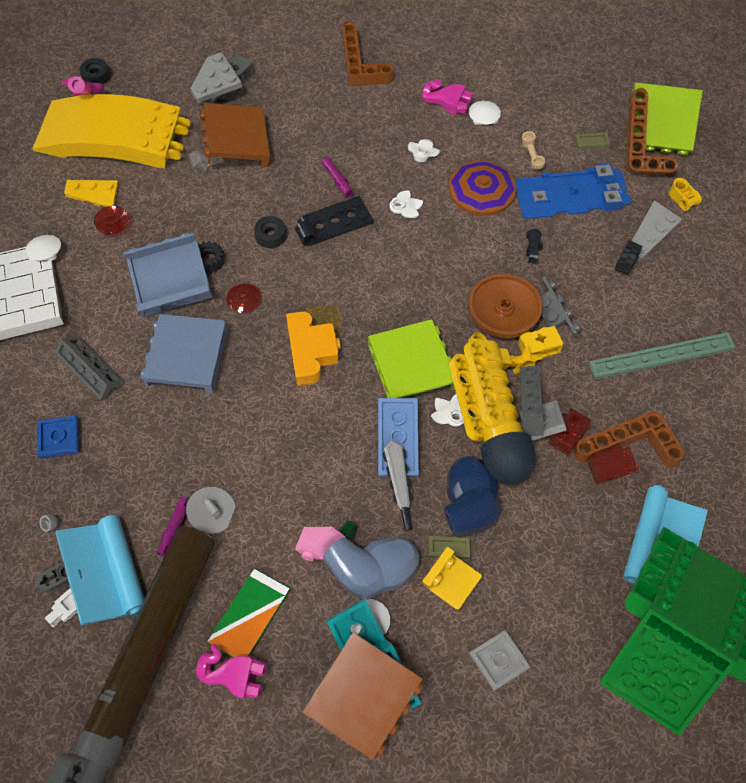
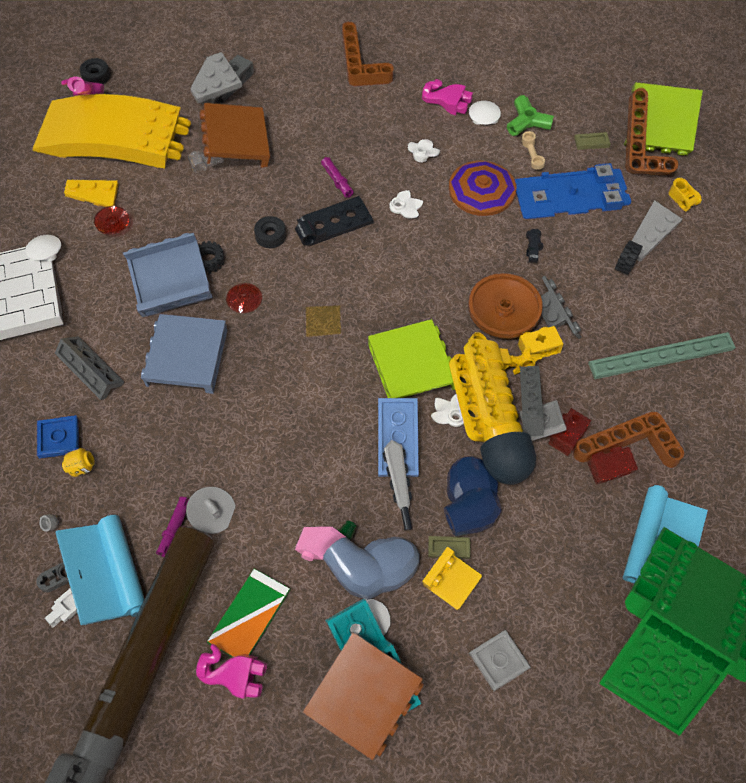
light orange brick [286,312,340,386] -> none
none -> yellow head [62,448,95,477]
none -> bright green piece [507,95,554,136]

